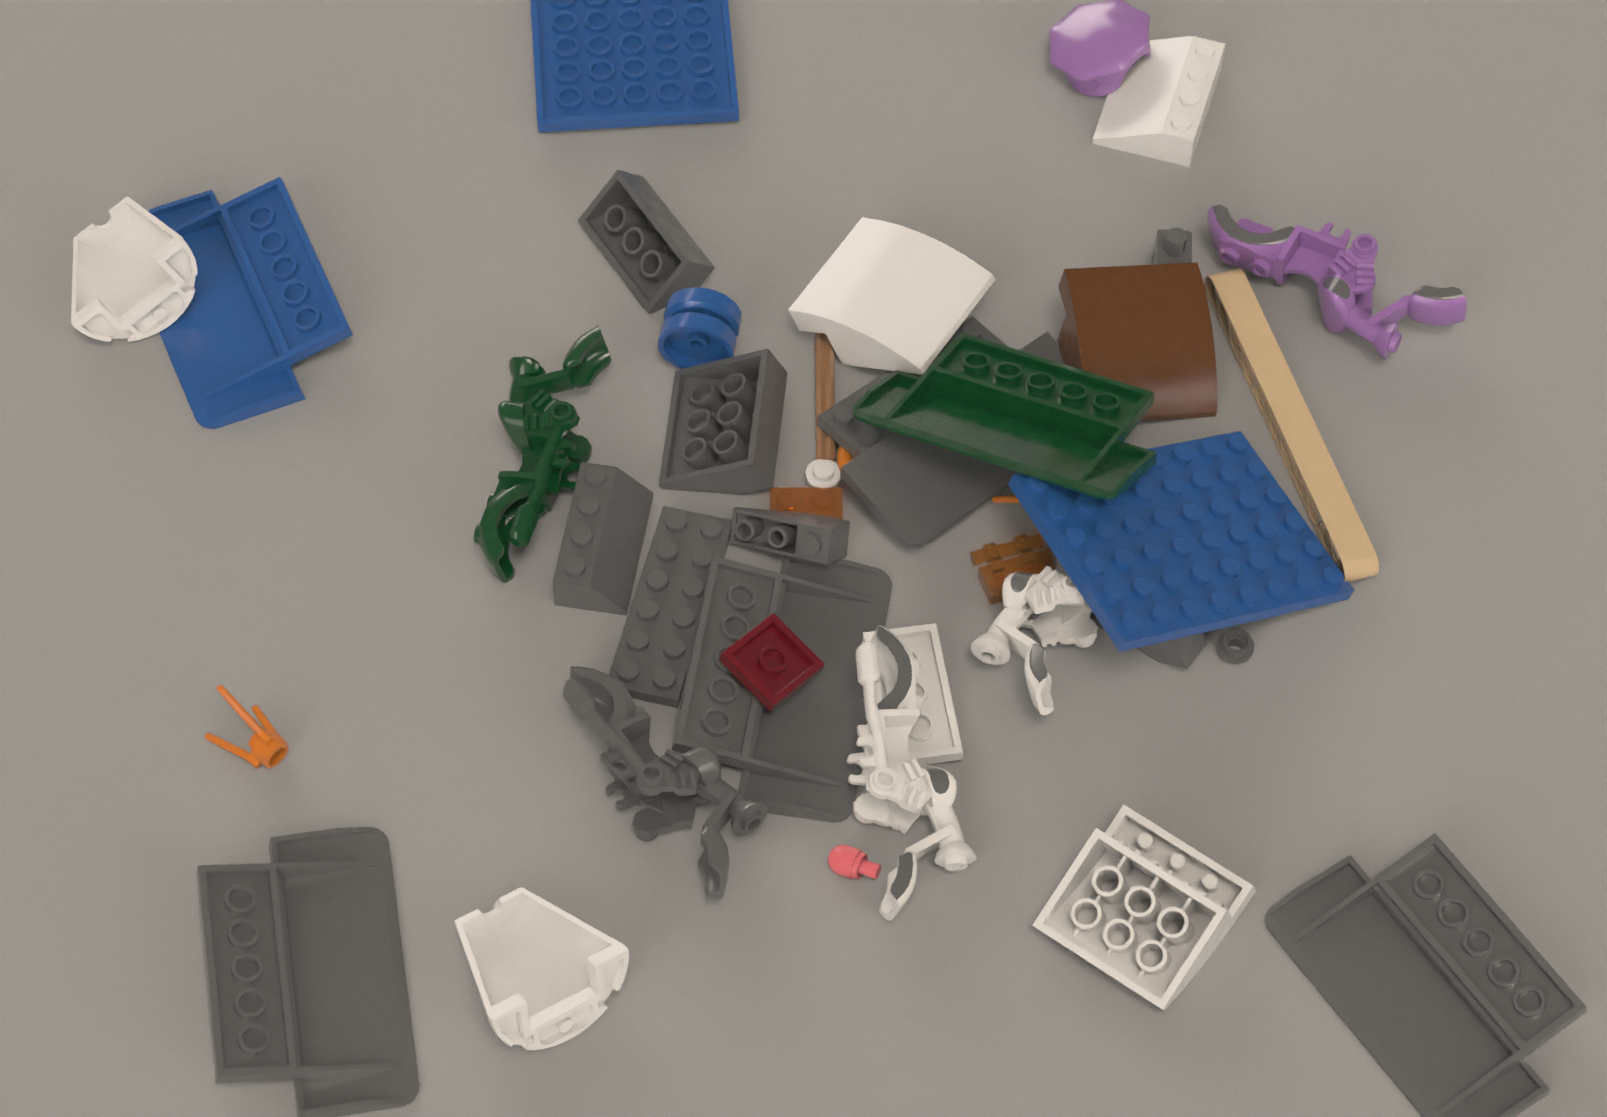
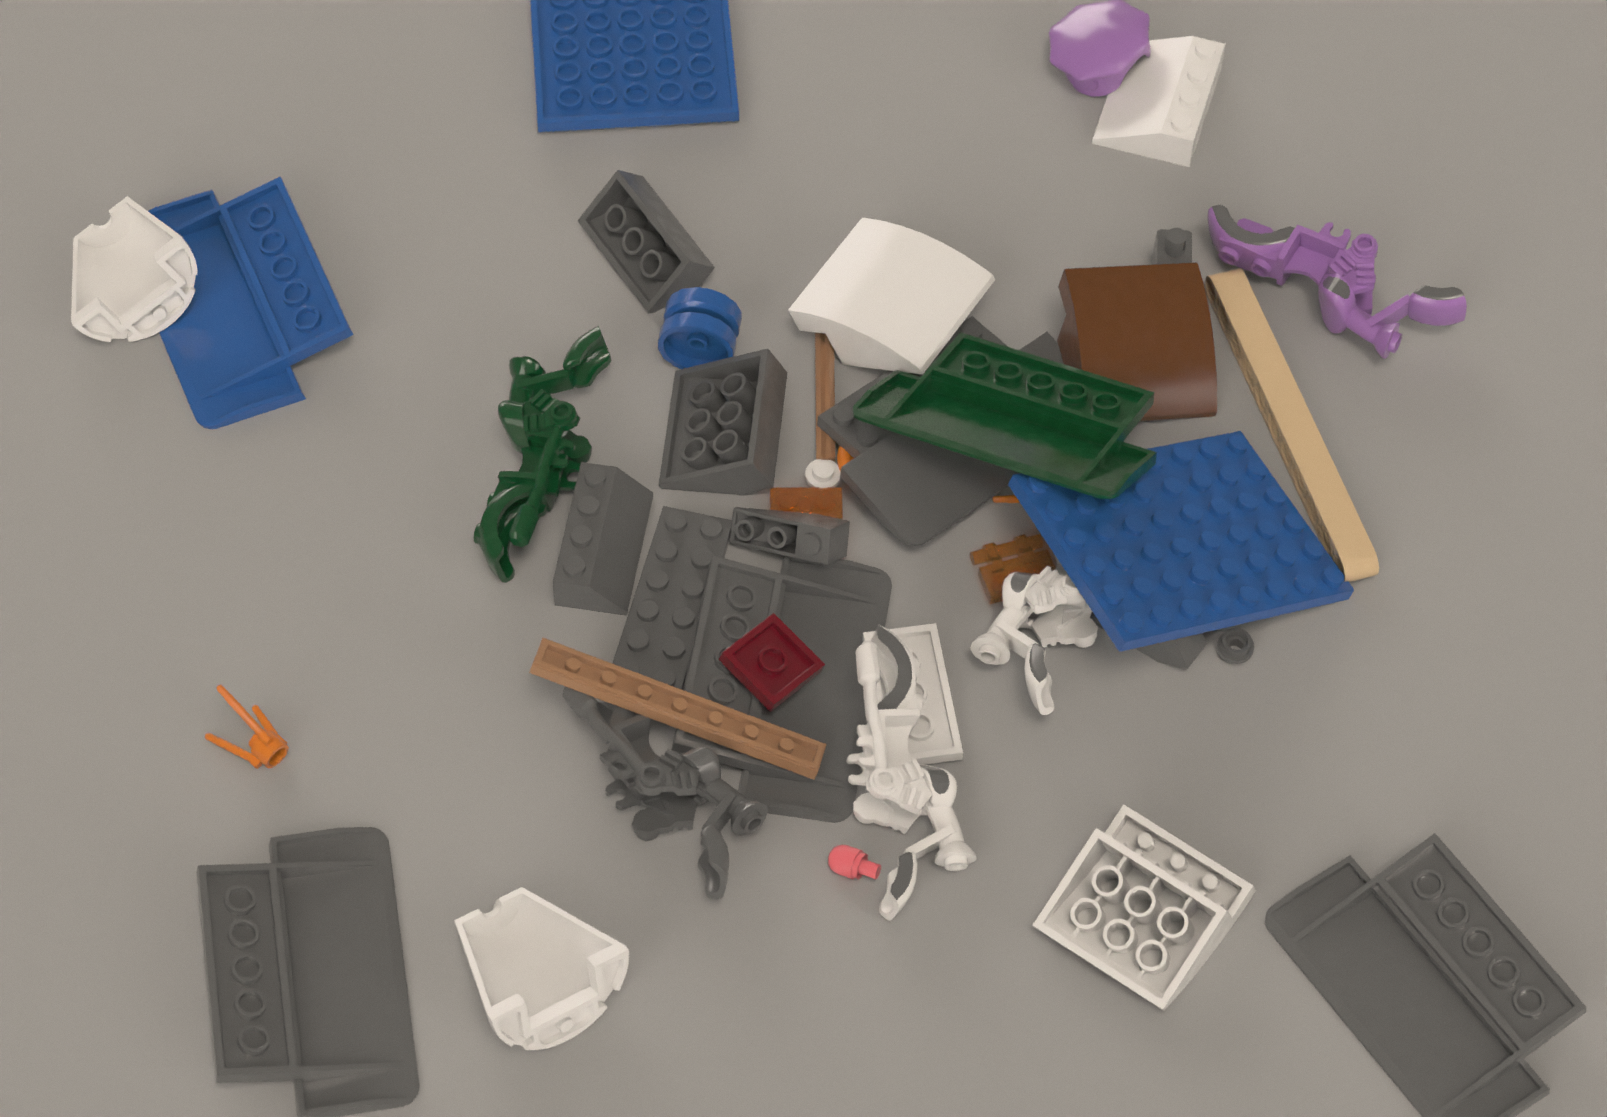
none -> medium nougat tile [529,638,827,780]

